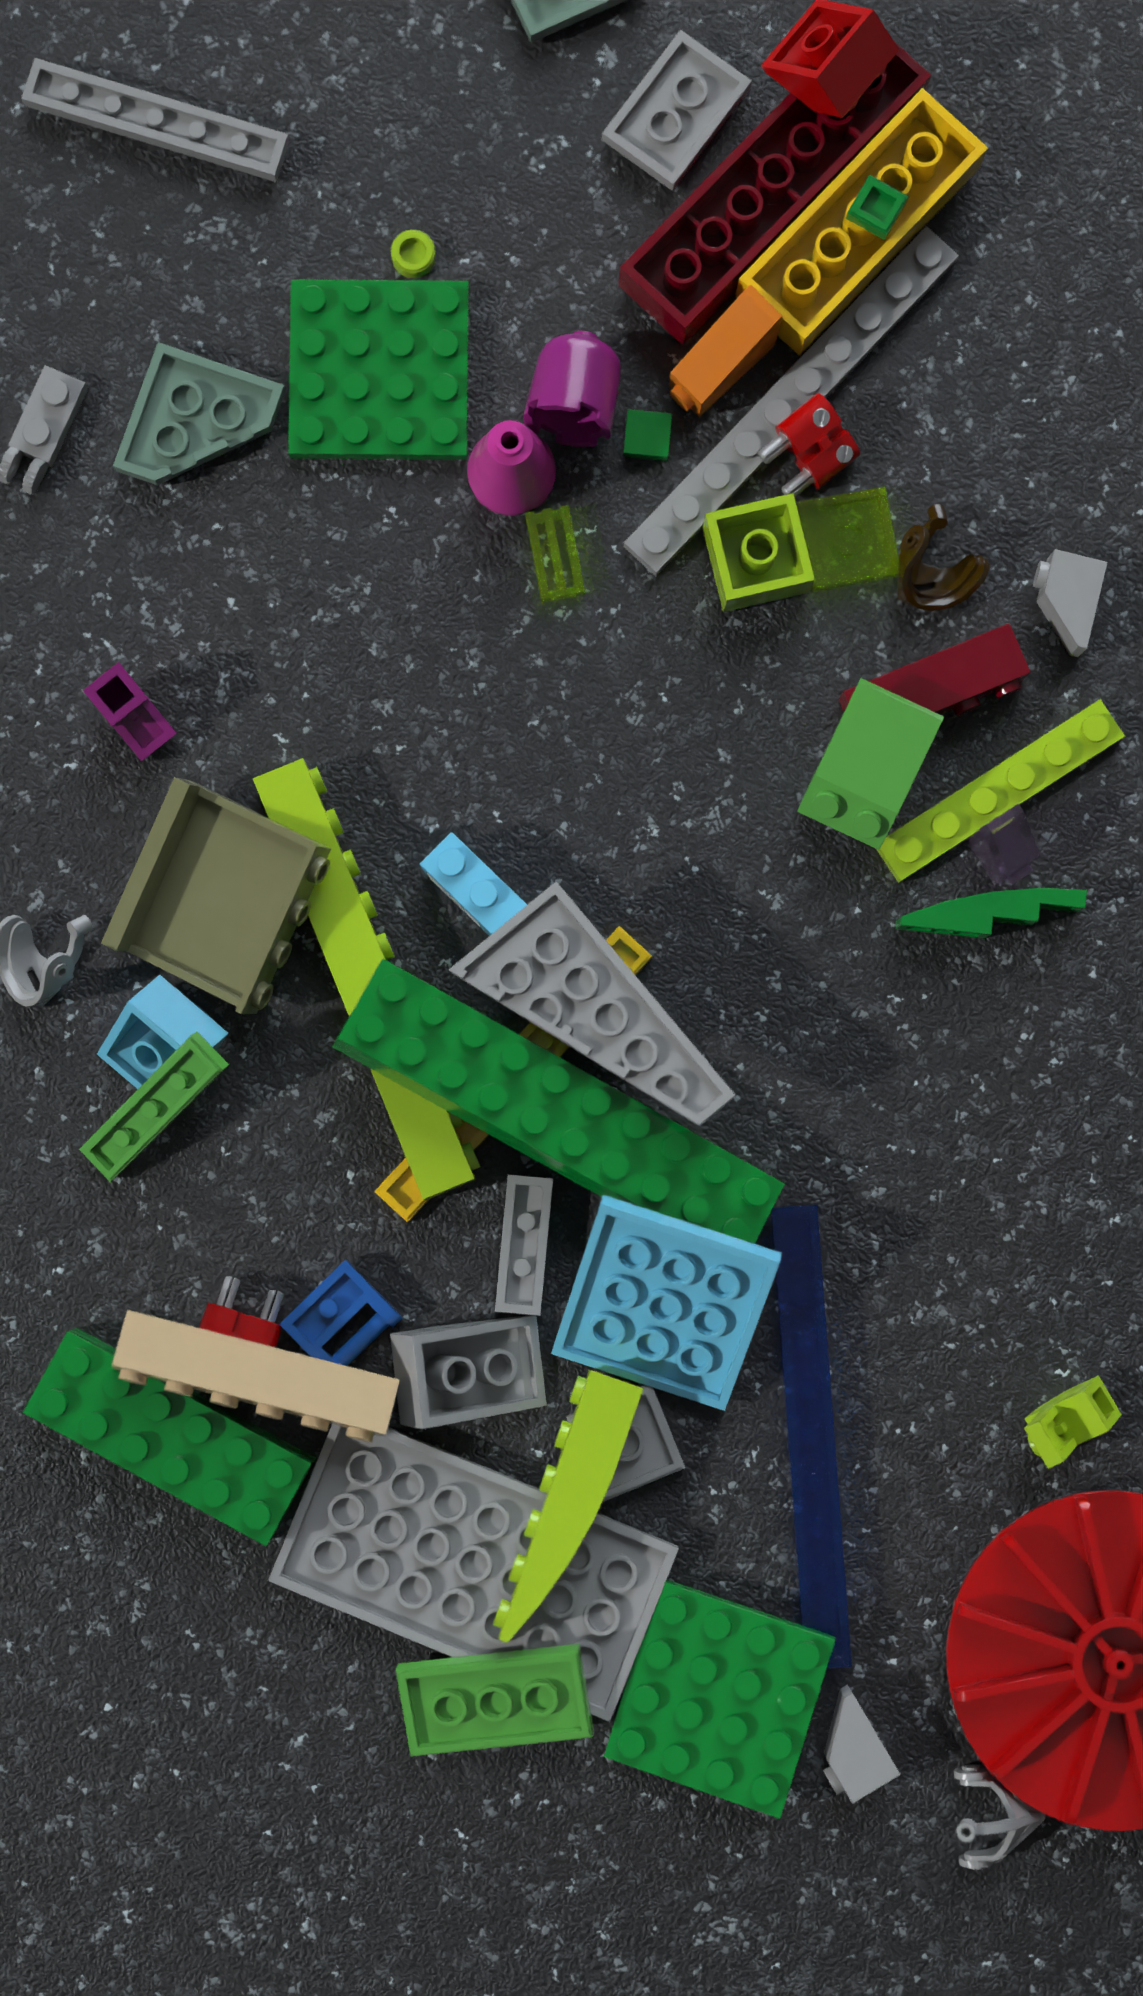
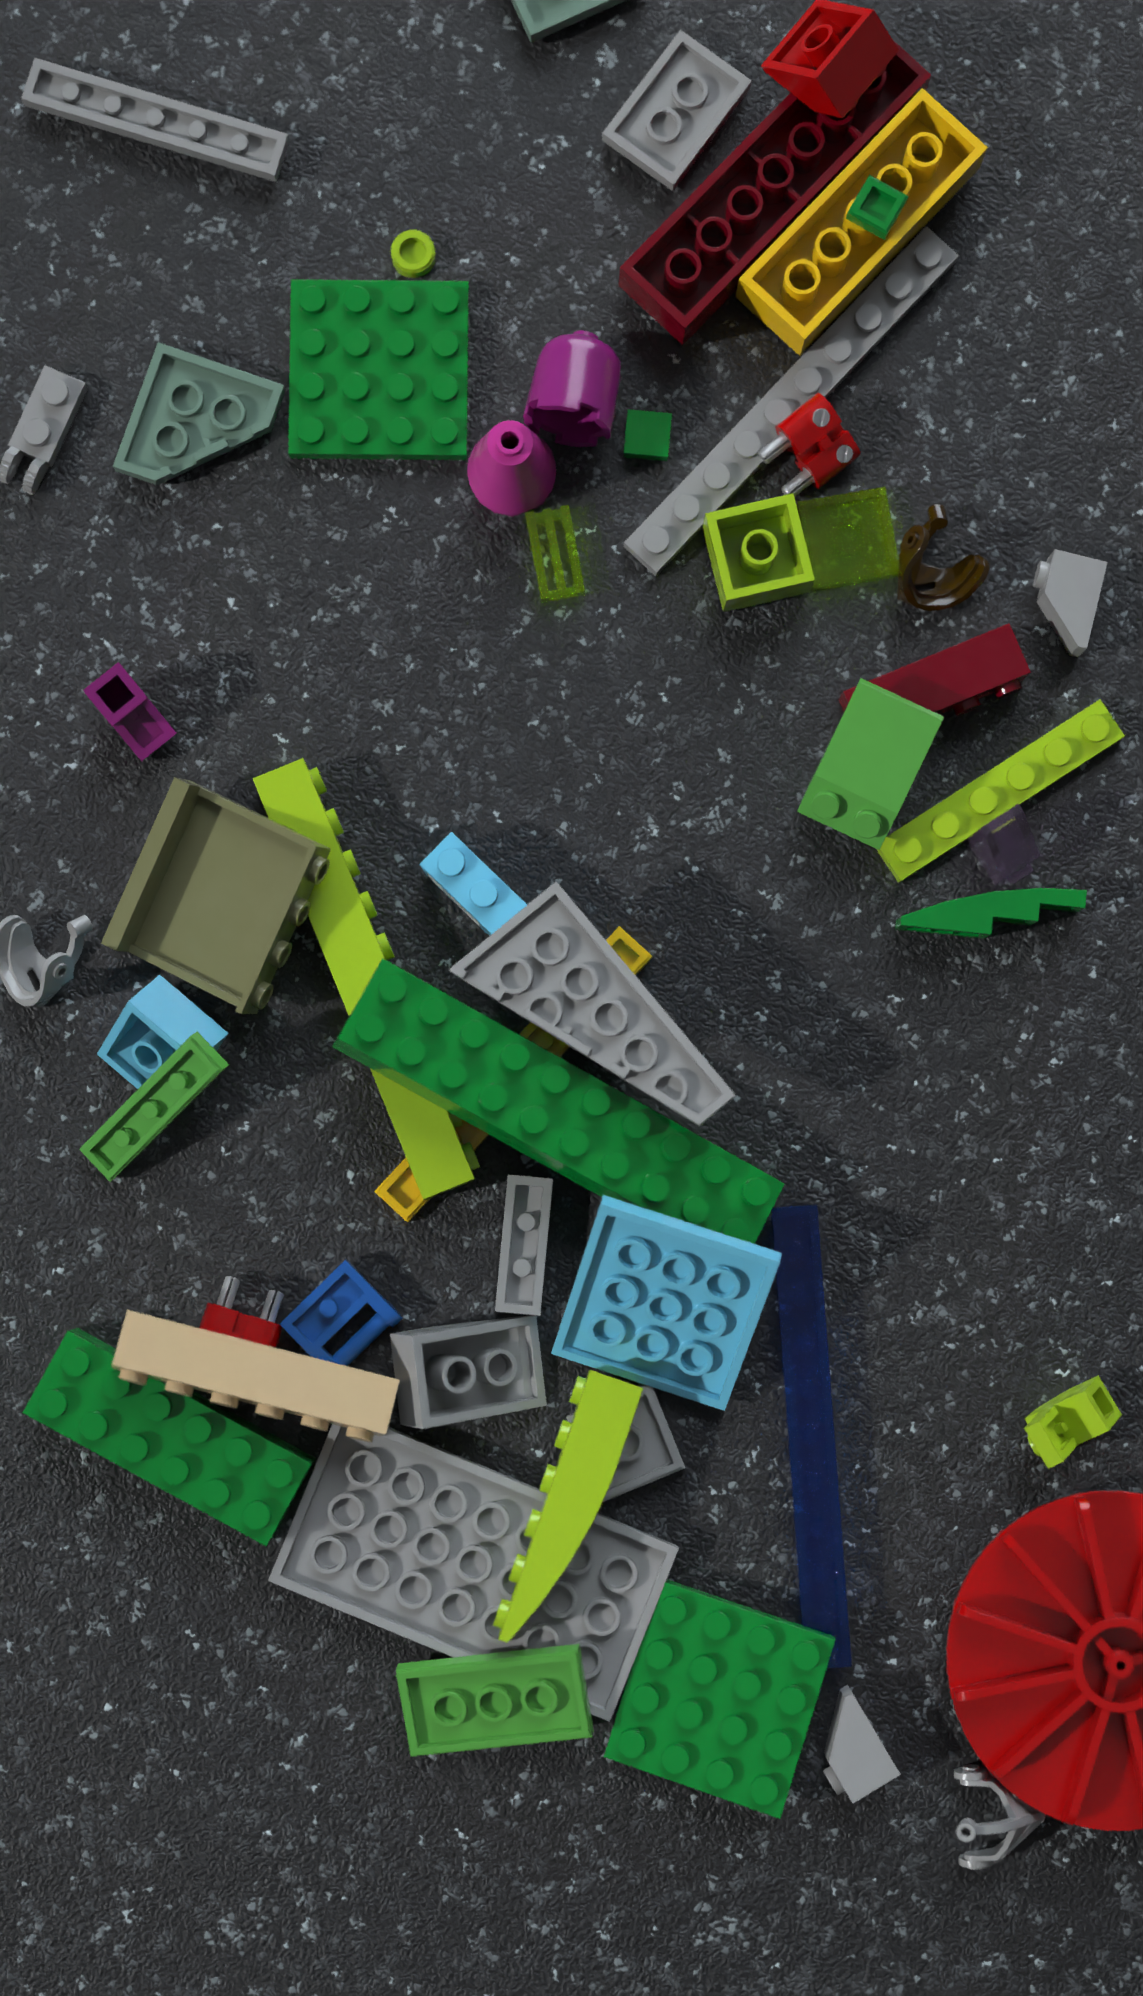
orange slope [669,284,783,417] -> none

